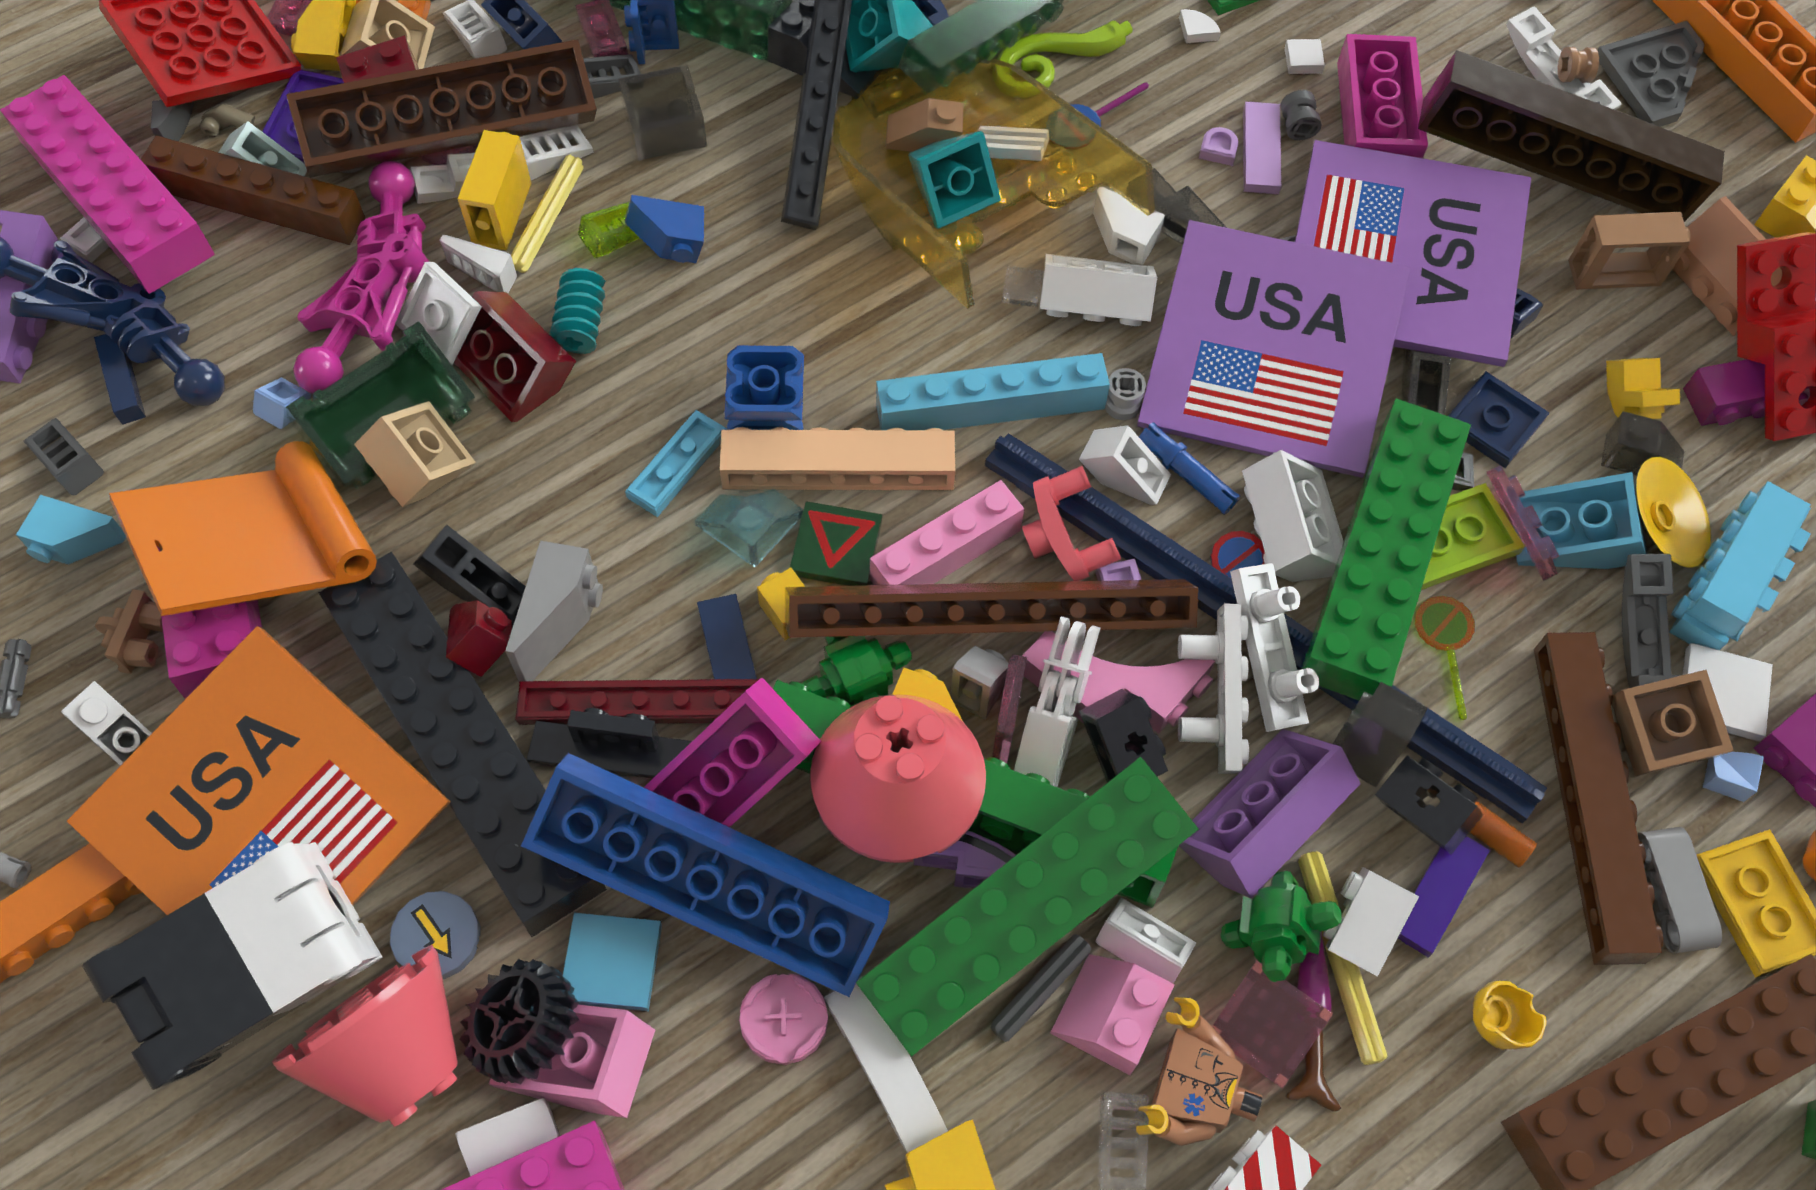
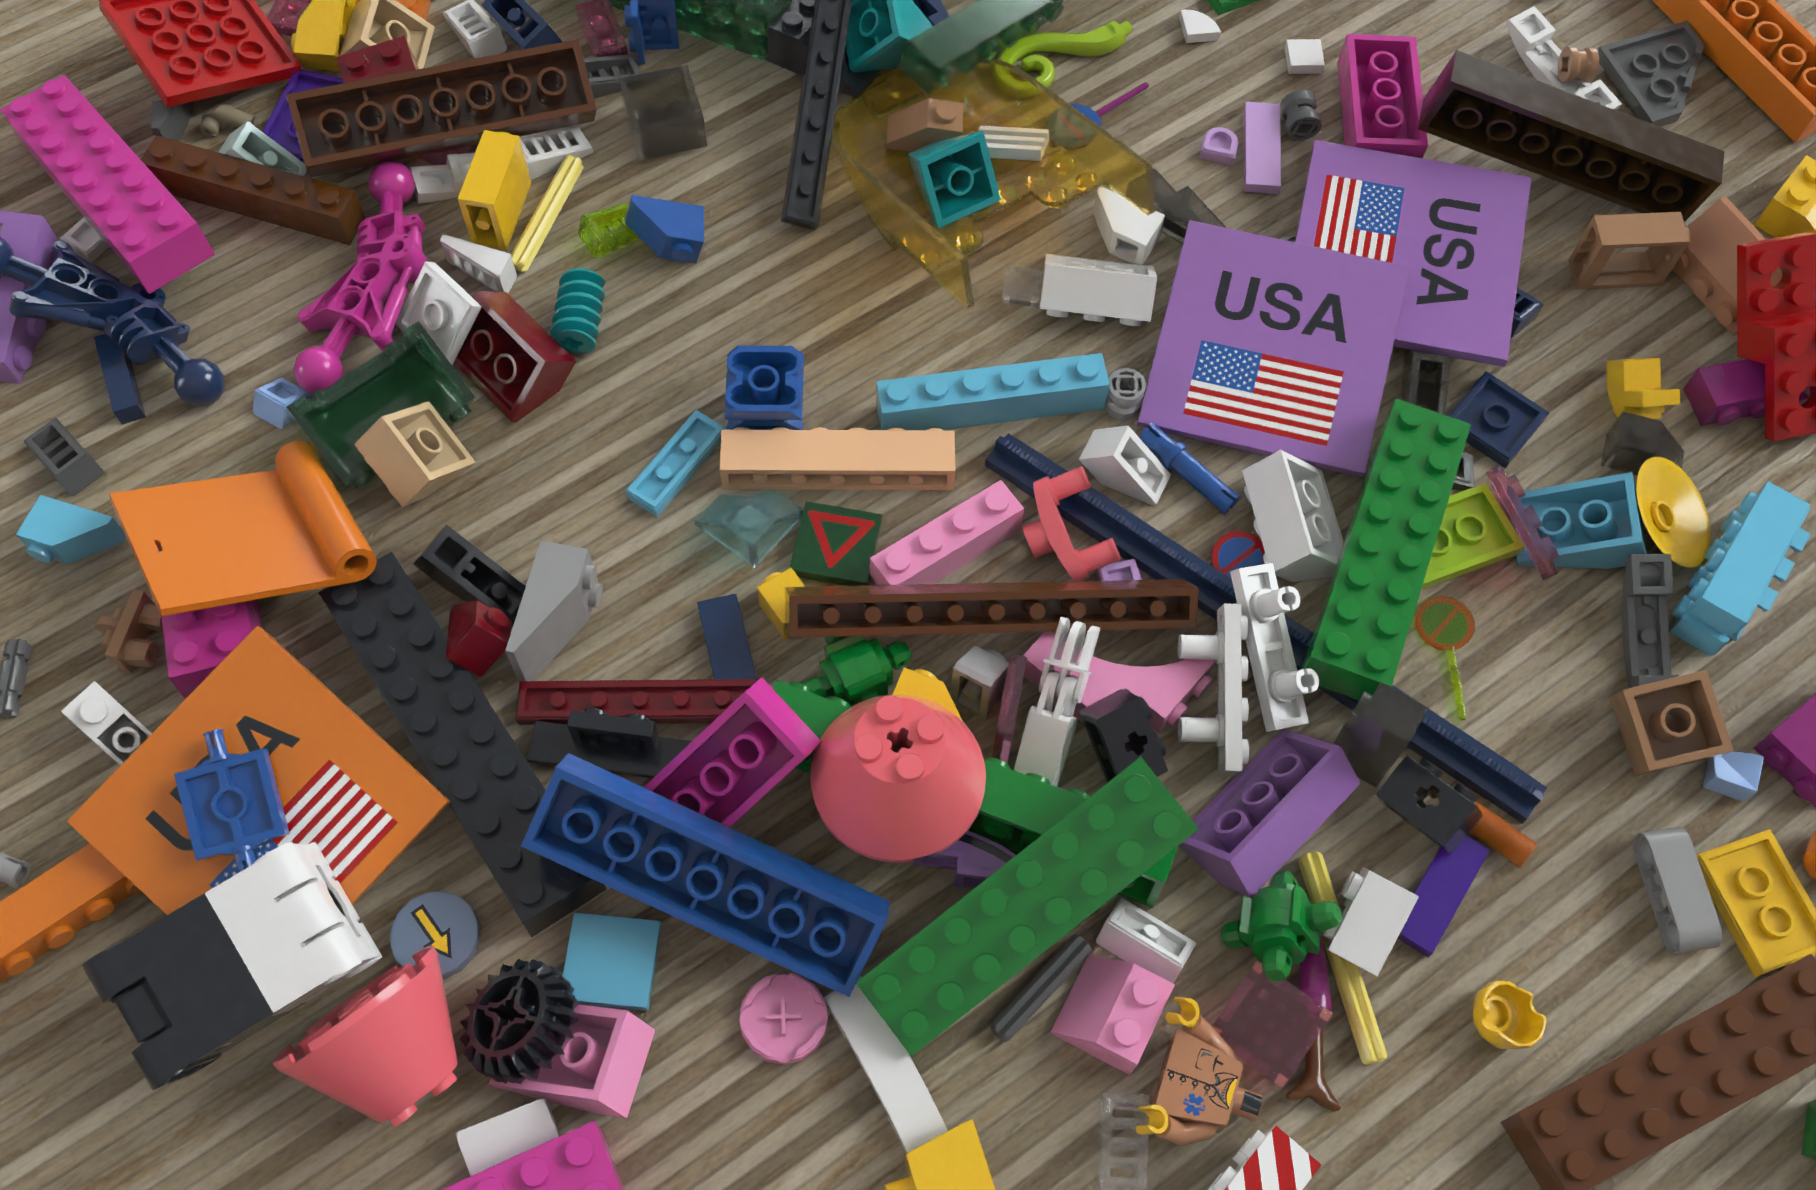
reddish brown brick [1534,632,1664,965] -> none
white tile [1683,643,1773,742] -> none
none -> blue plate [174,729,290,872]

